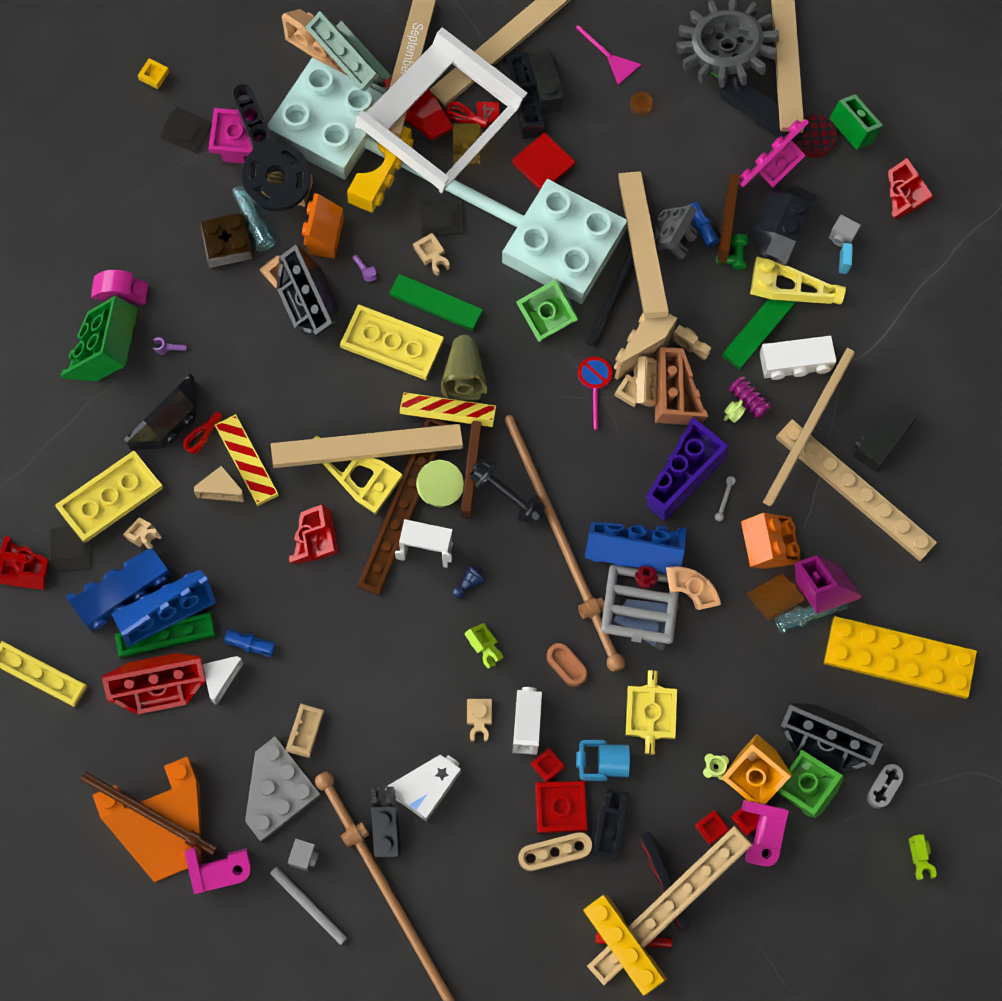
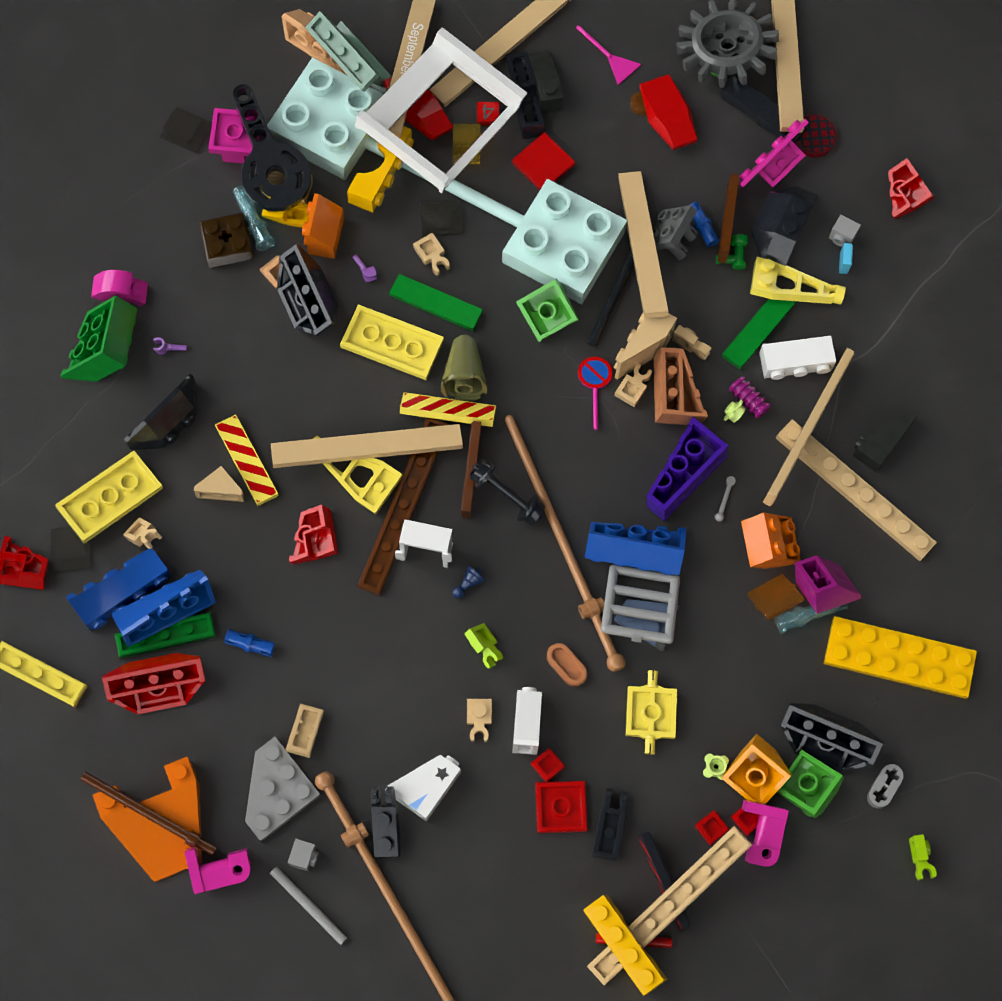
yellow plate [138,58,169,89] -> none
red piece [183,411,223,454] -> none
white slope [203,656,243,705] -> none
yellowish green tile [416,460,464,508] -> none
red piece [446,101,490,129] -> none
tan plate [518,833,592,871] -> none
dark azure piece [576,740,630,781] -> none
dark red plate [635,566,658,588] -> none
tan plate [636,356,658,407] -> none
light nougat tile [666,566,721,610] -> none
green brick [829,94,883,150] -> none
none -> yellow slope [261,196,309,228]
none -> red piece [639,74,697,150]

